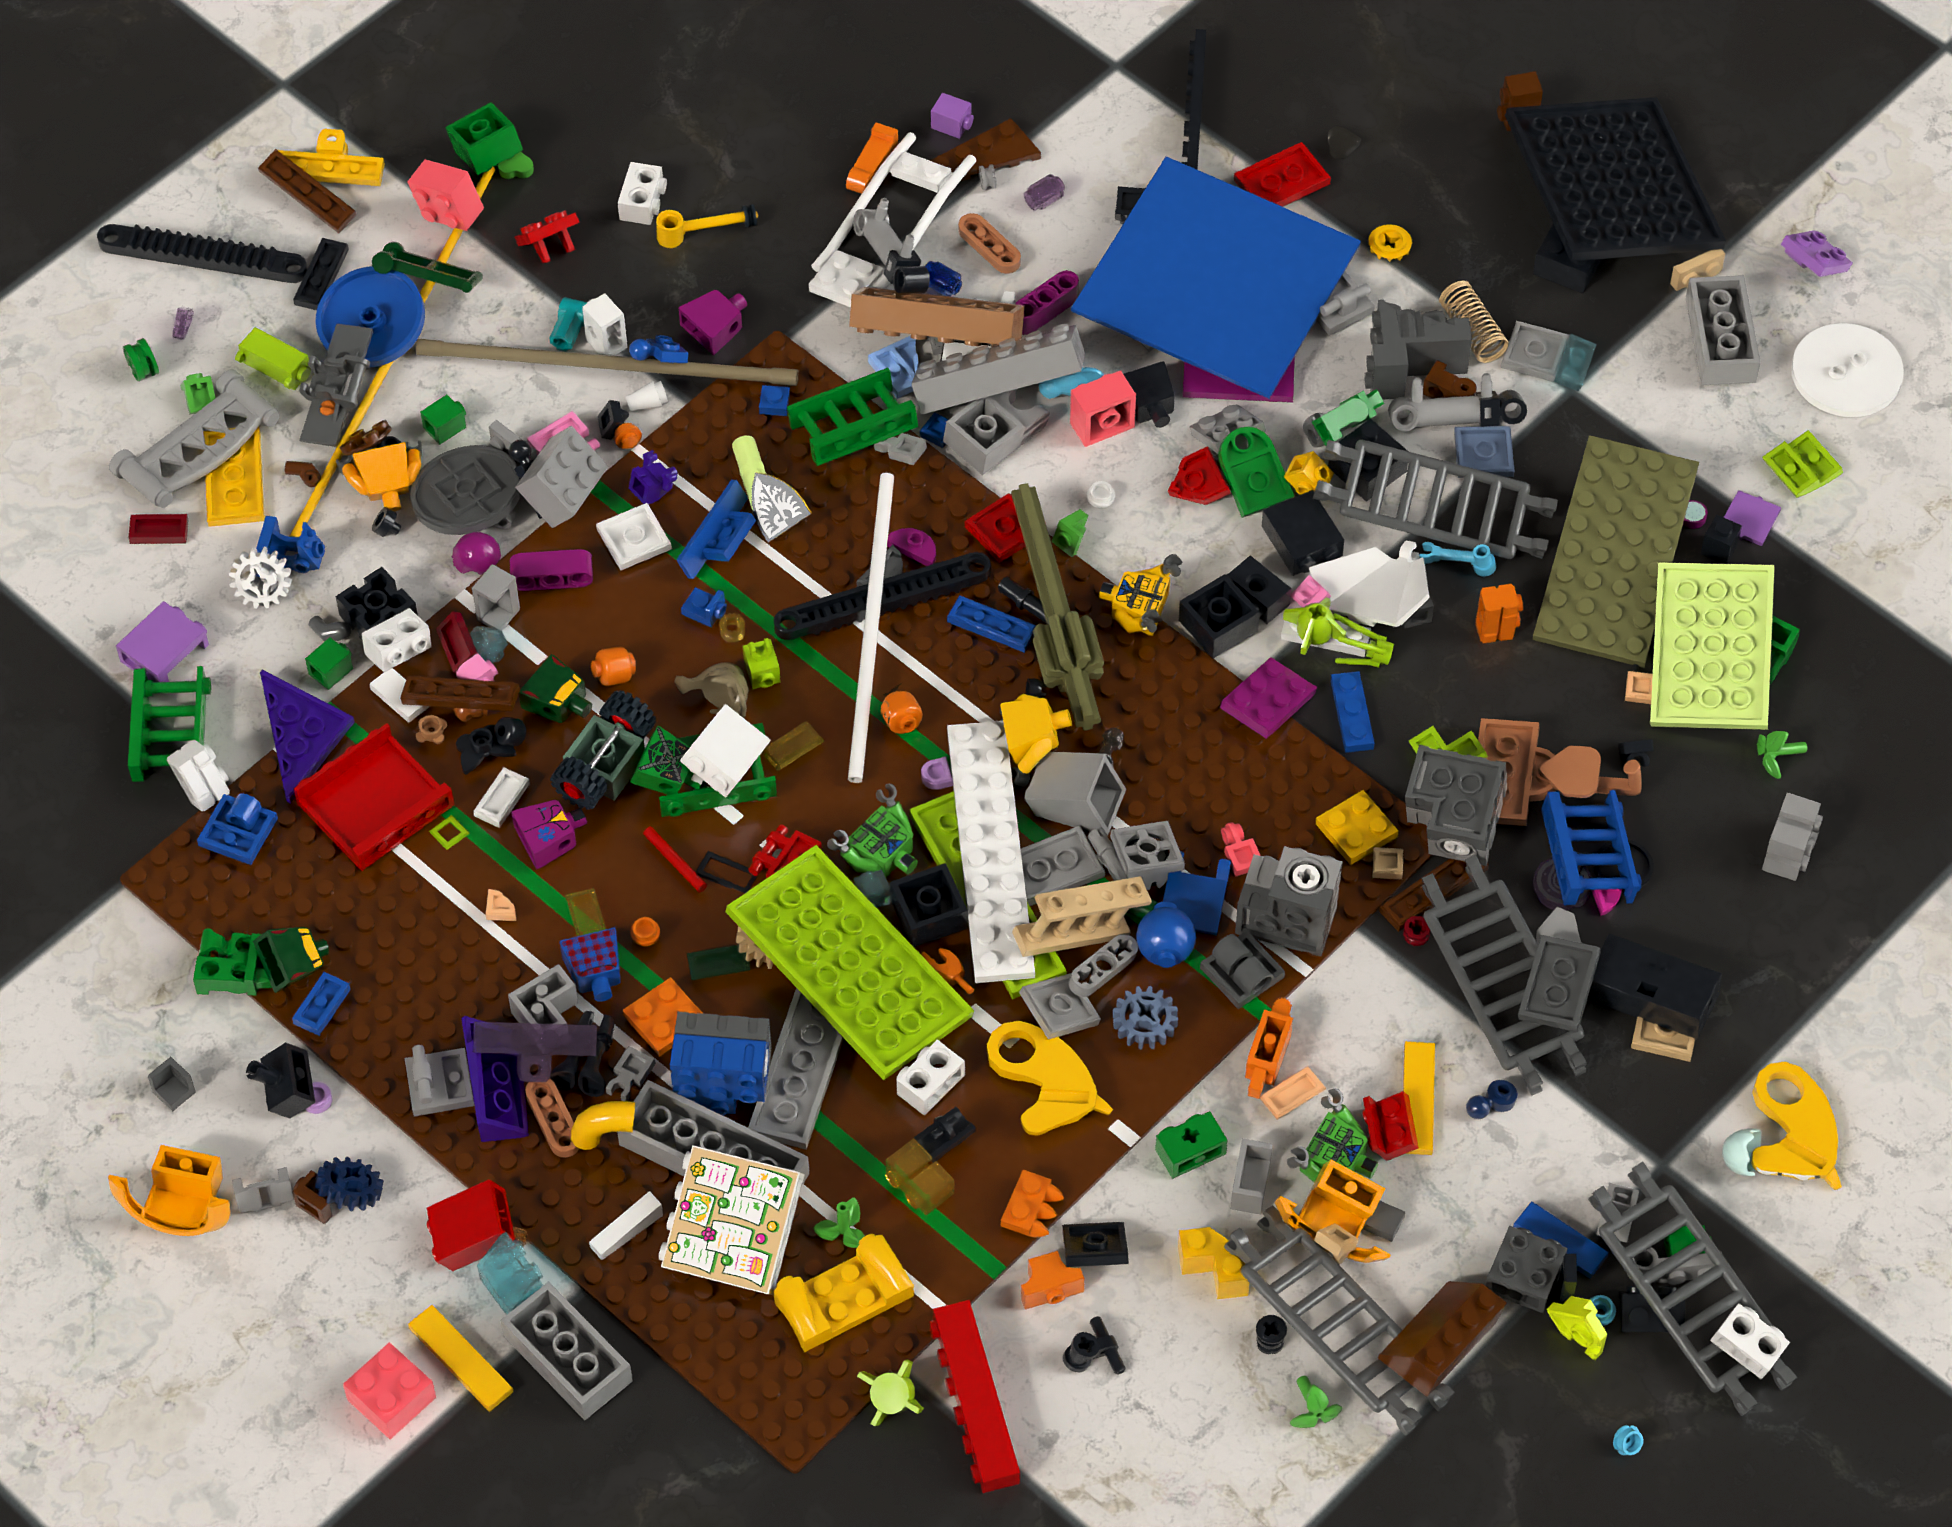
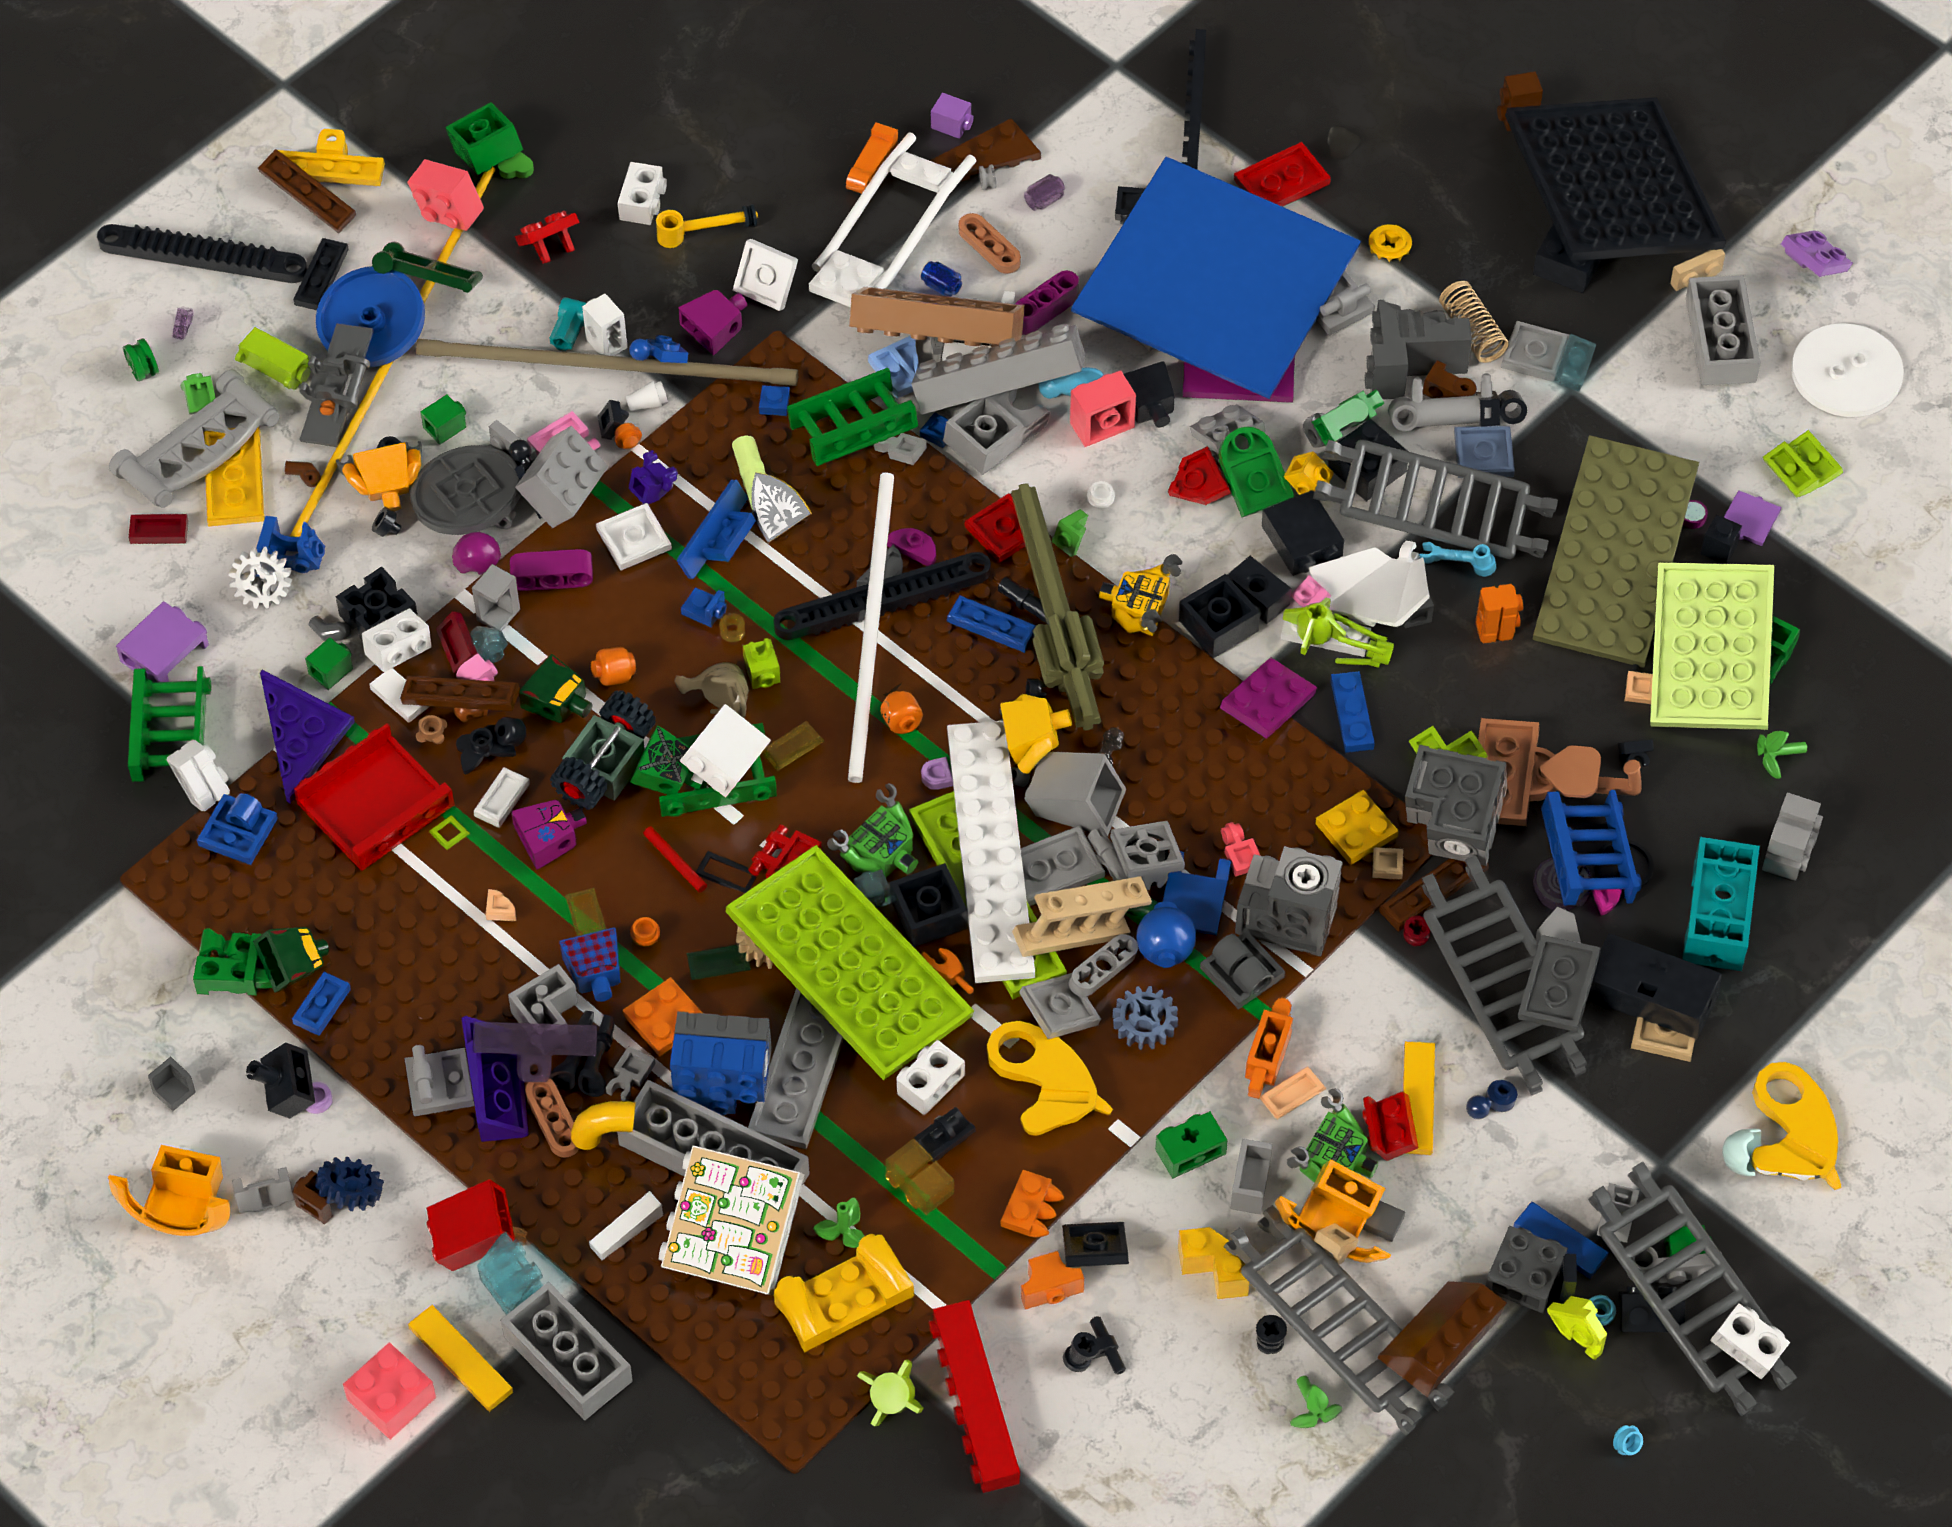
reddish brown dish [339,420,392,456] -> none
piece [853,198,930,293] -> none
none -> white tile [733,239,798,311]
none -> teal plate [1682,837,1760,971]

